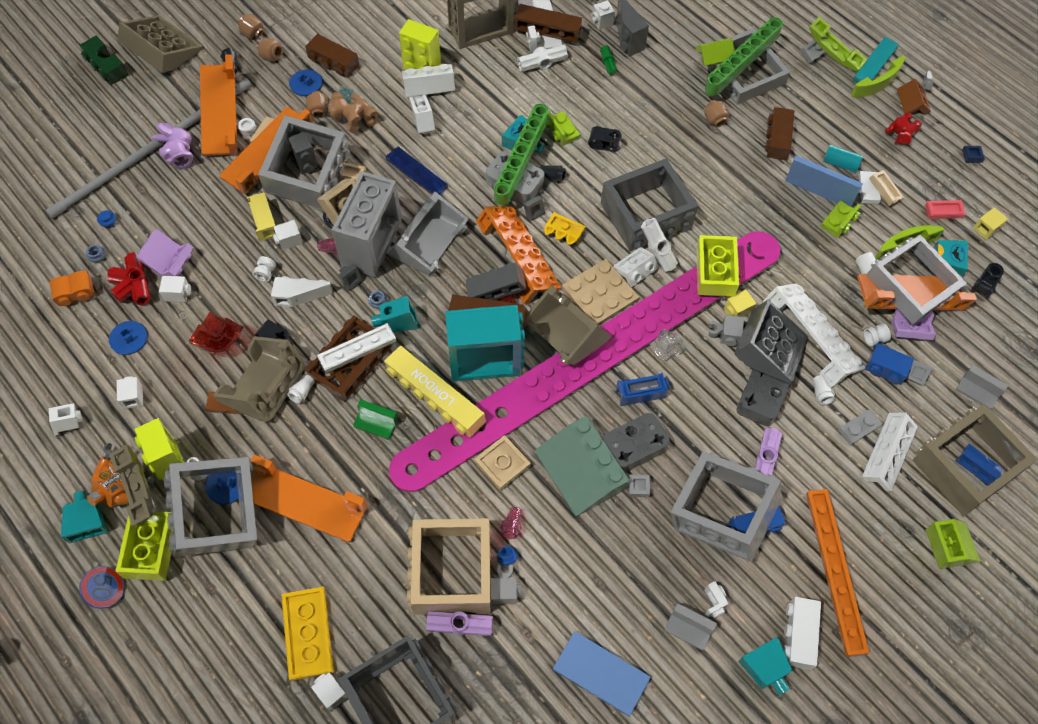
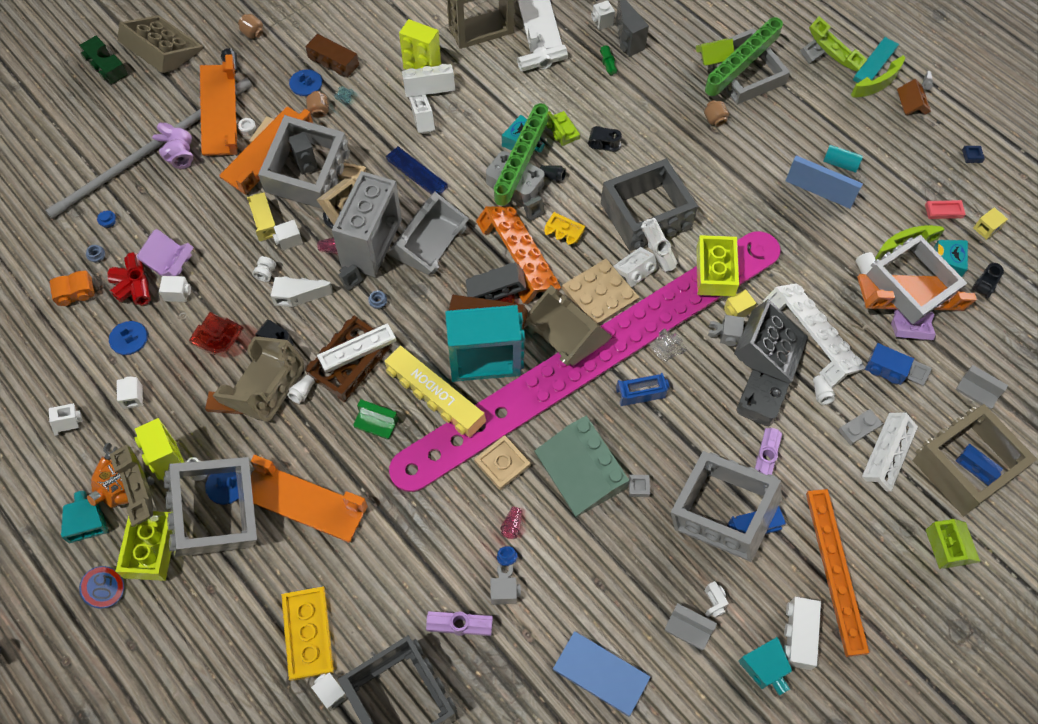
medium nougat head [258,38,283,62] -> none
medium nougat animal [327,92,378,133] -> none
teal torso [371,296,418,332] -> none
tan window [407,518,491,615] -> none
reddish brown brick [514,4,582,43] -> none
dark grey axle [602,413,670,473] -> none
reddish brown brick [764,107,795,161] -> none
lime bracket [820,201,861,238] -> none
white tile [858,171,881,204] -> none
white wheel [864,323,891,347] -> none
tan tile [869,170,904,206] -> none
red animal [885,112,922,145] -> none

